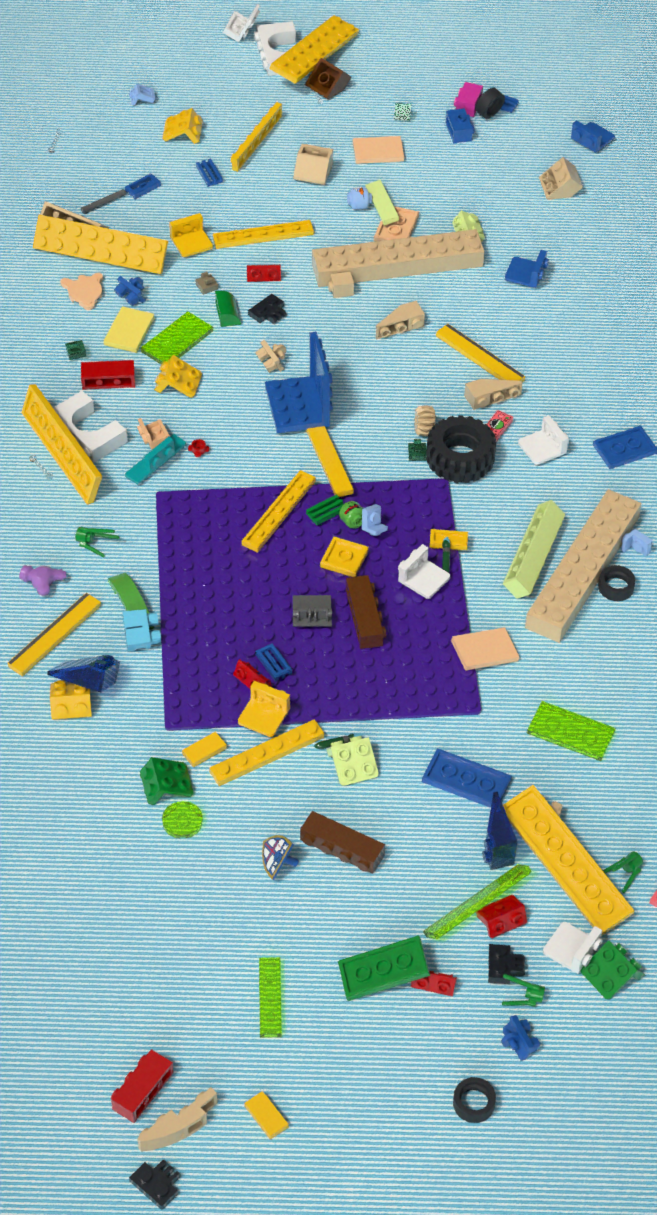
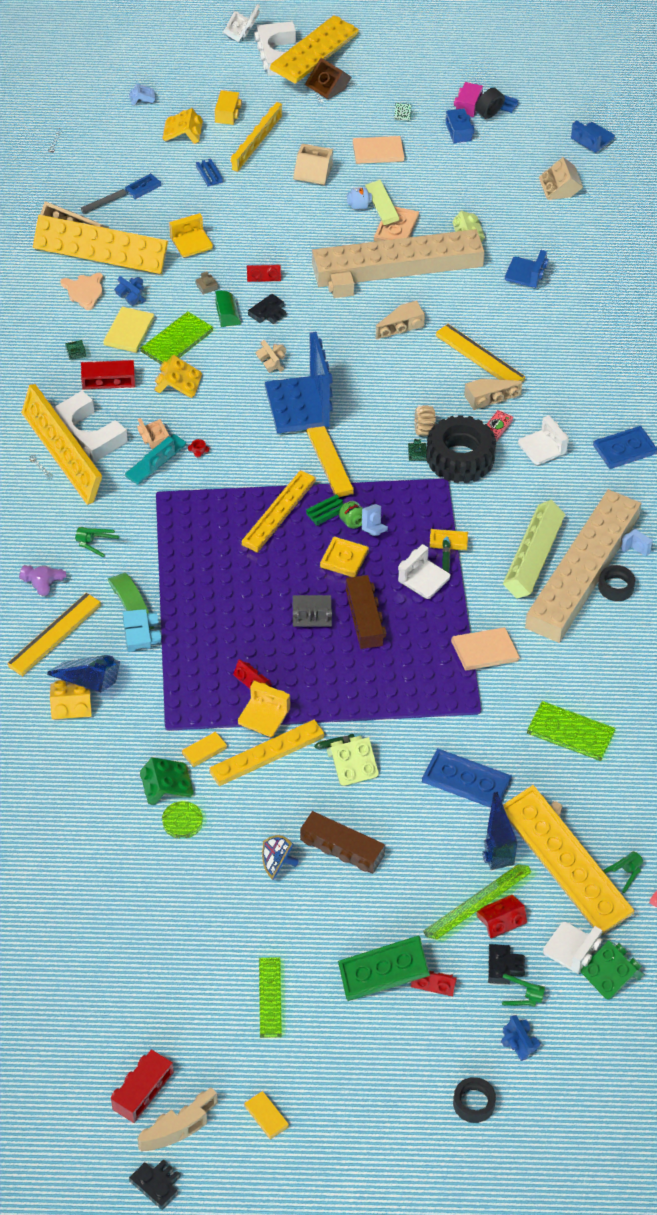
yellow tile [213,220,314,249] -> none
blue tile [256,643,292,682] -> none
none -> yellow brick [215,90,242,125]

